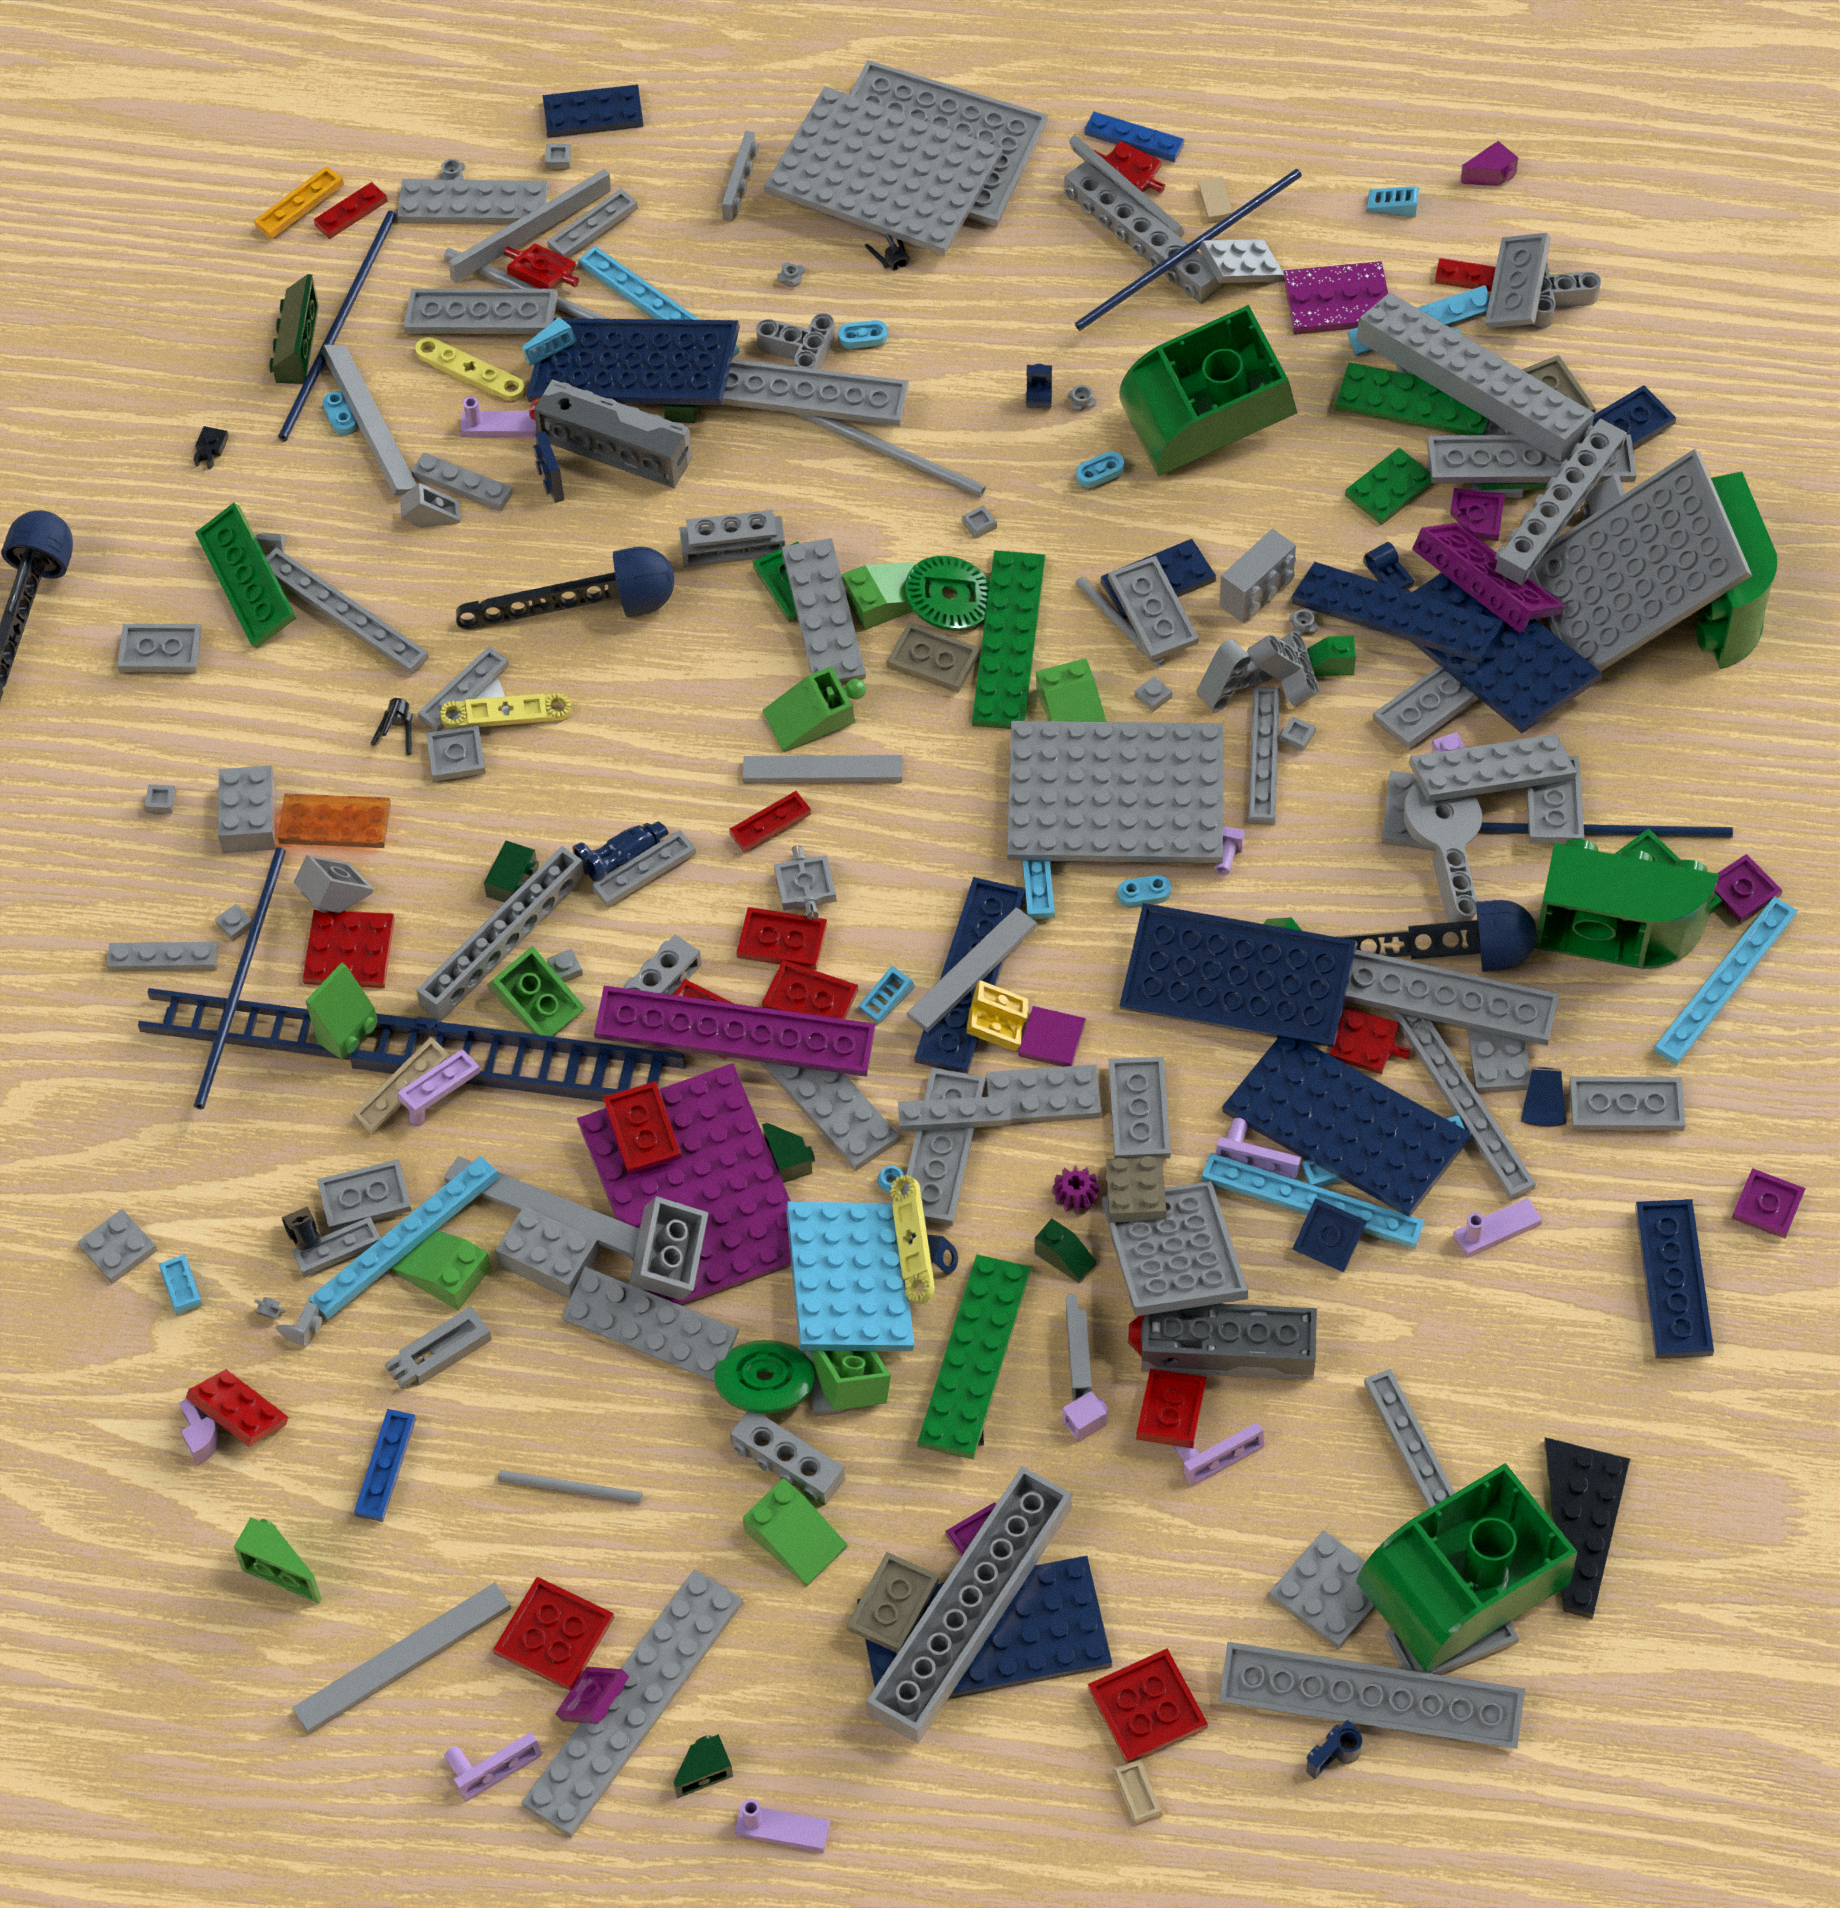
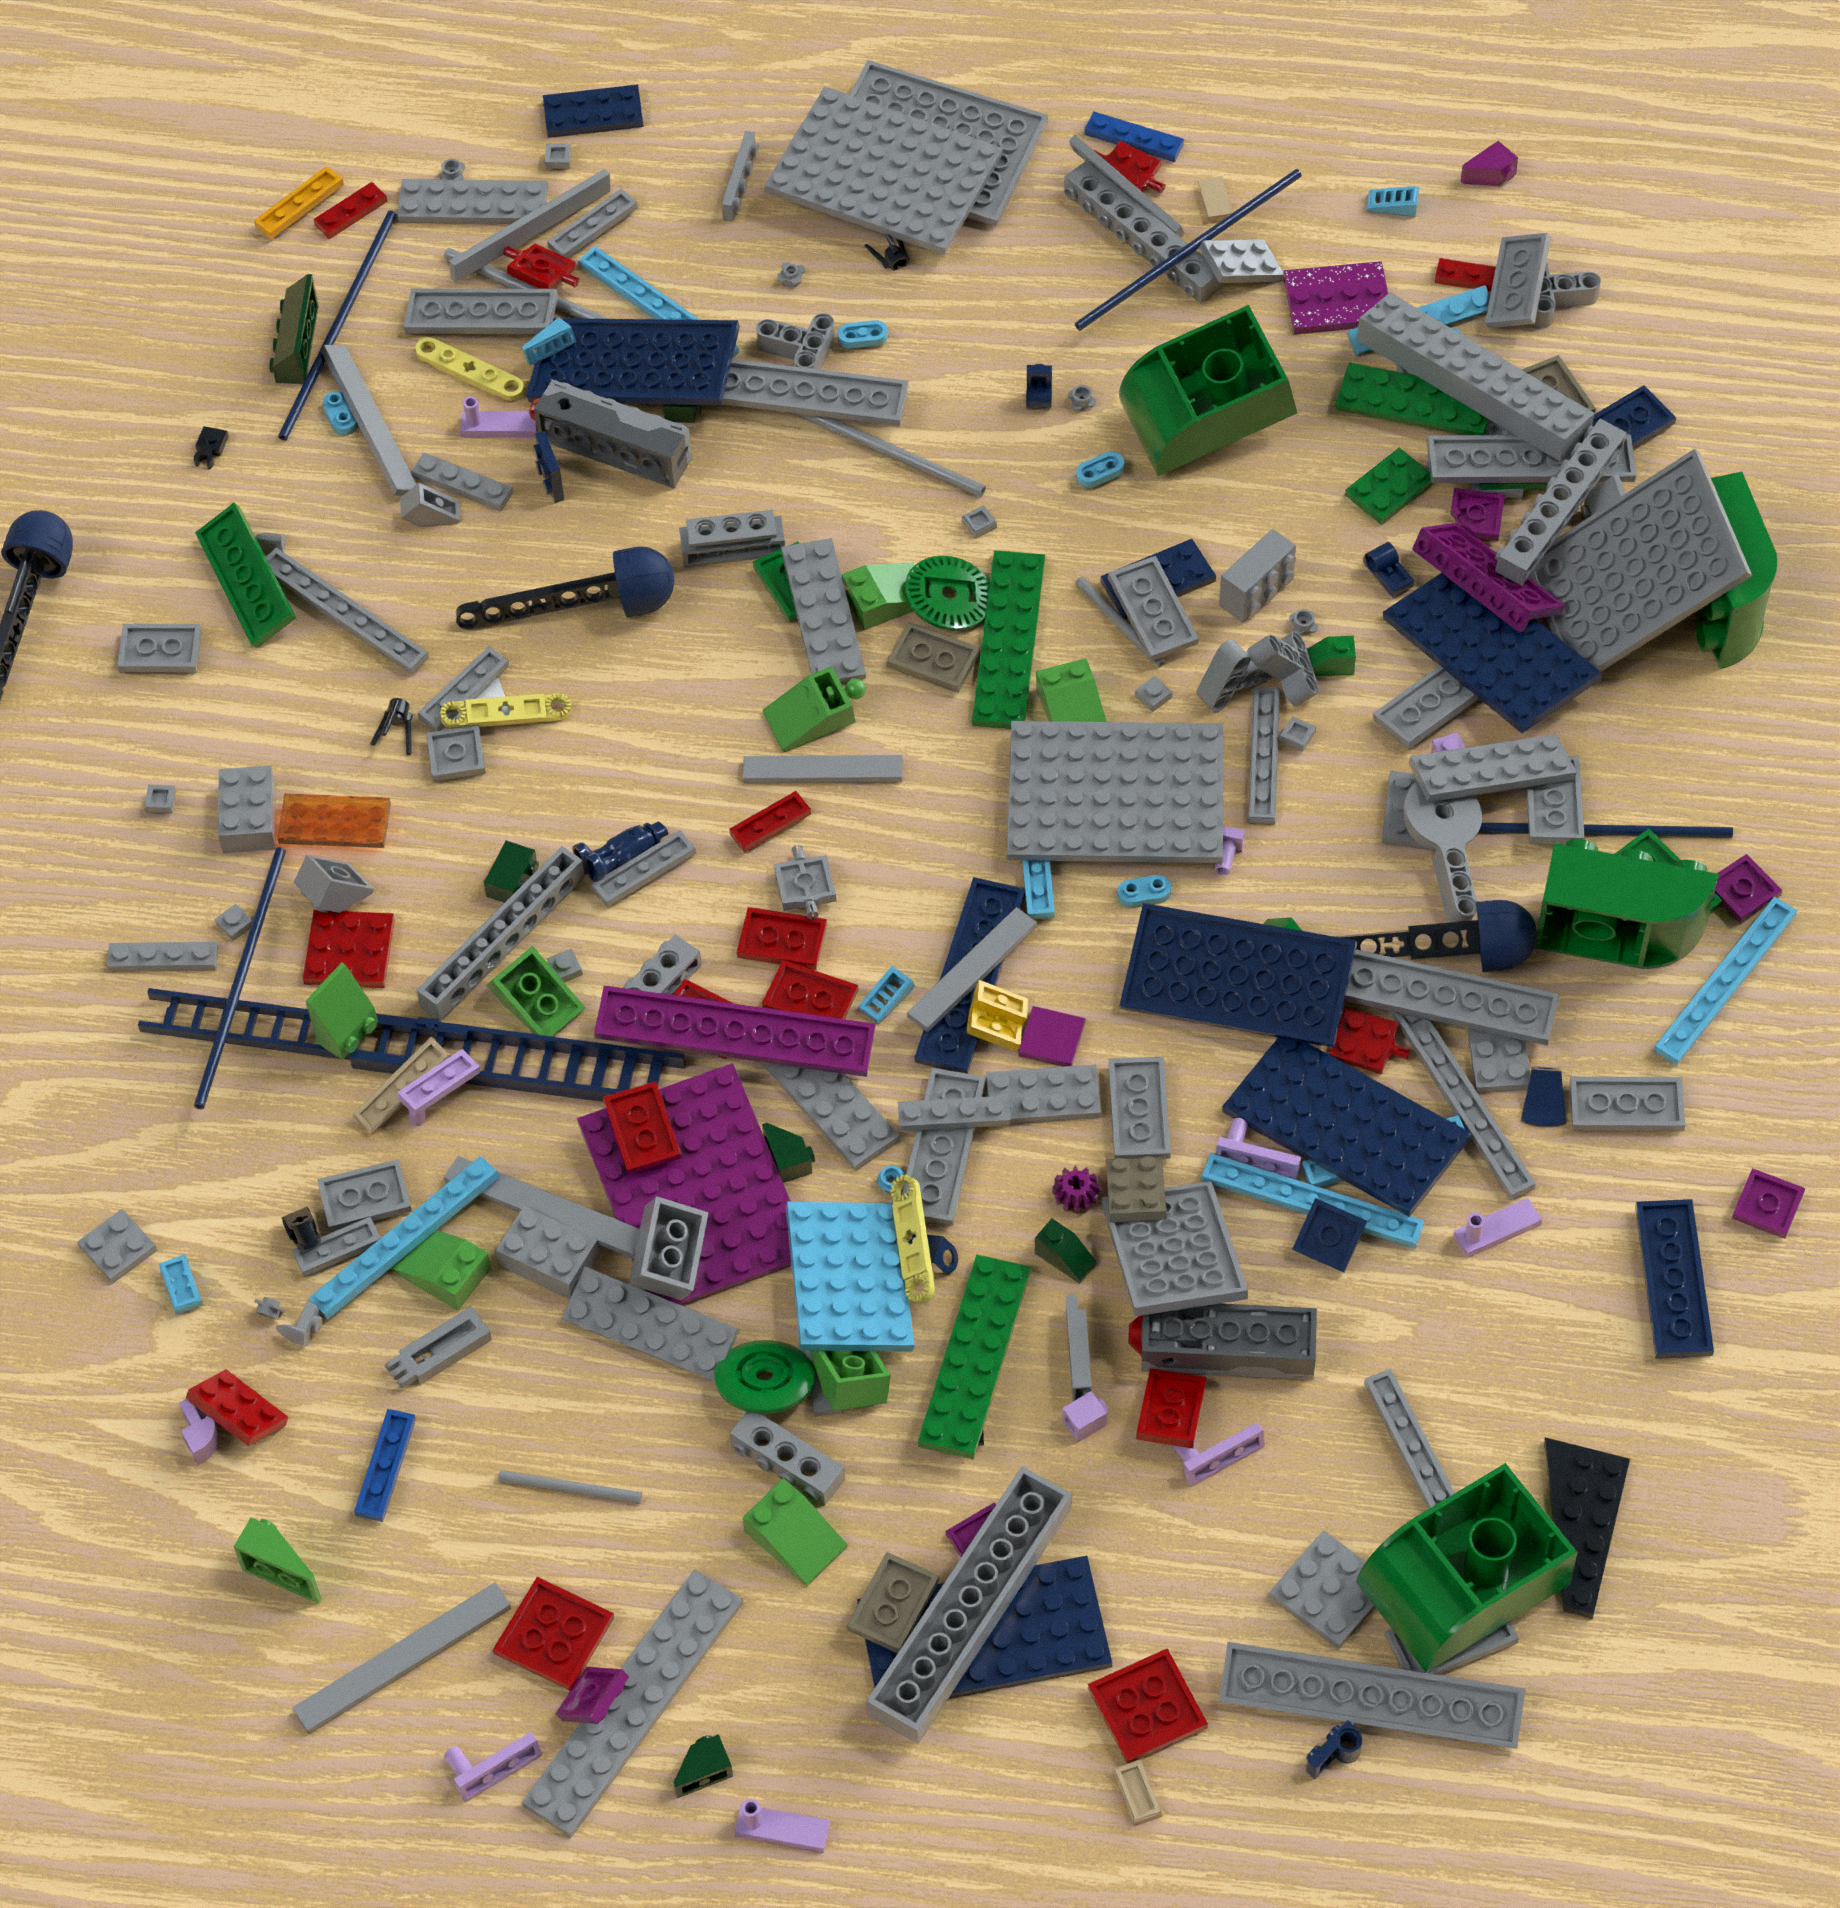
dark blue plate [1292,561,1504,664] -> none

